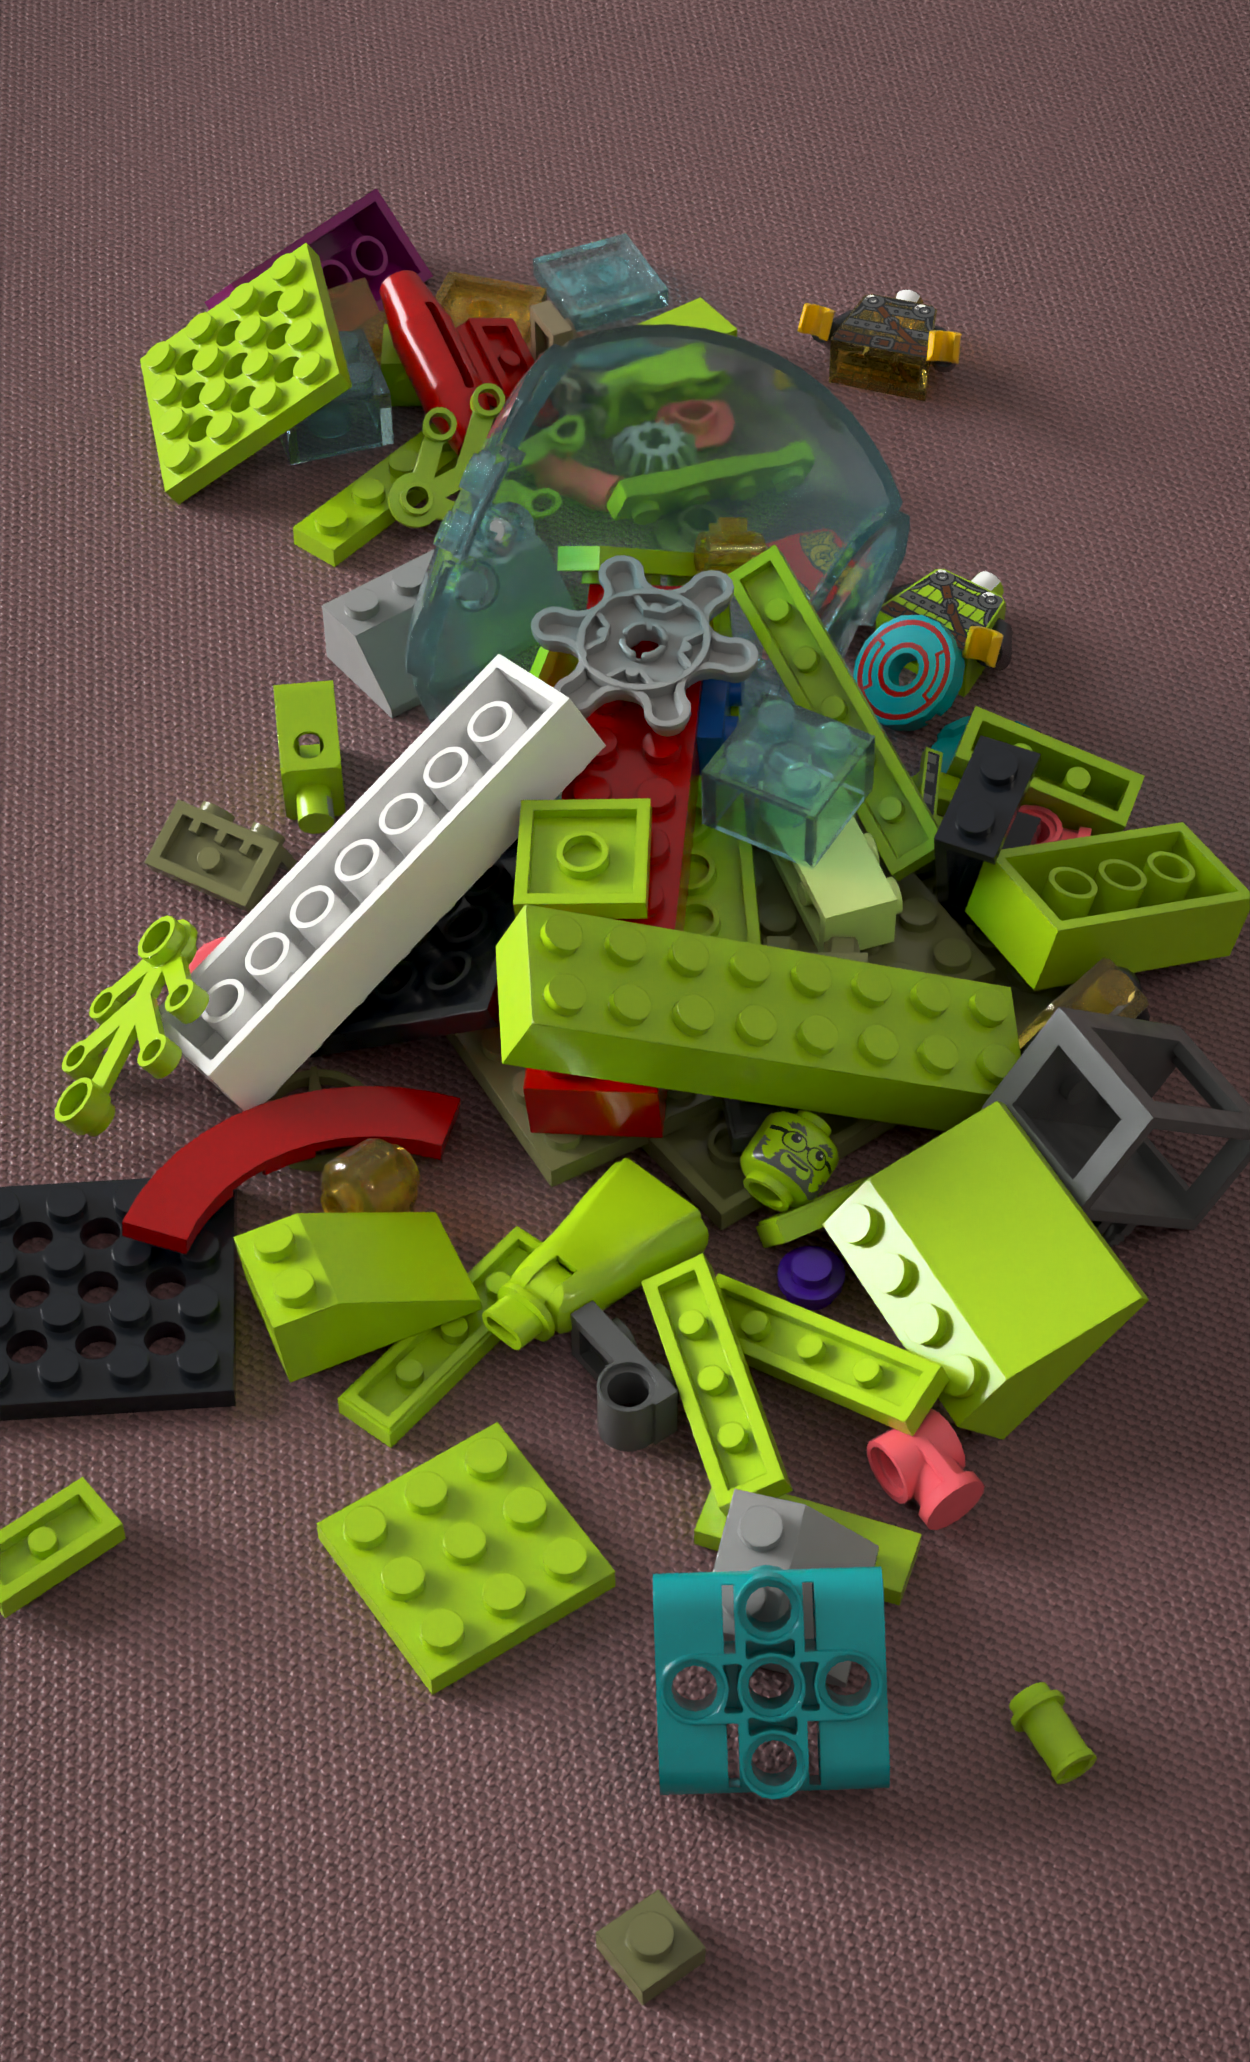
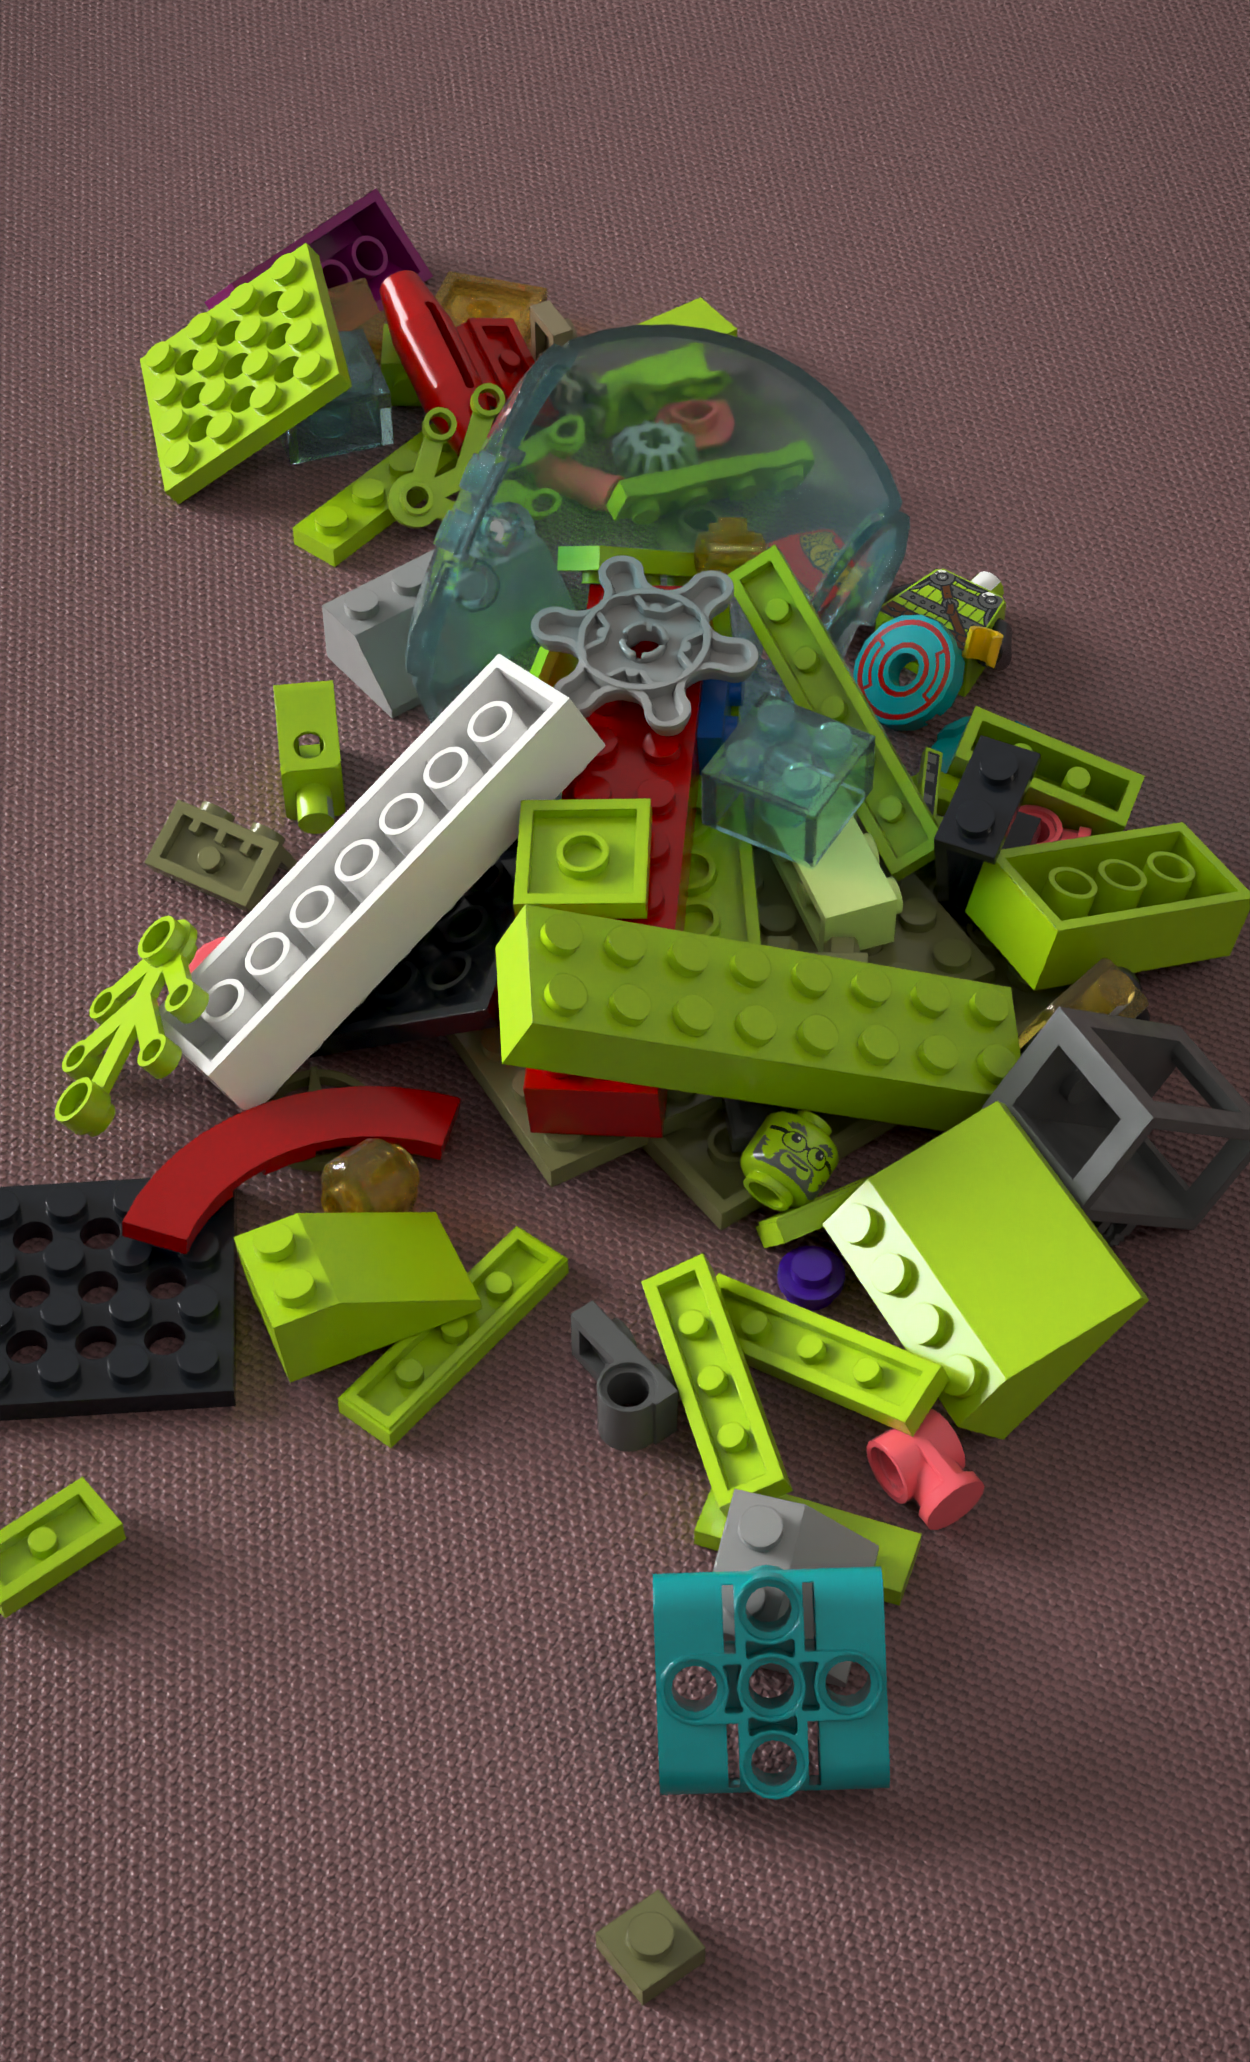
lime plate [316,1422,616,1695] -> none
lime piece [482,1158,709,1350] -> none
clear light blue plate [533,233,668,332] -> none
torso [797,290,962,401] -> none
lime pin [1009,1682,1097,1784] -> none

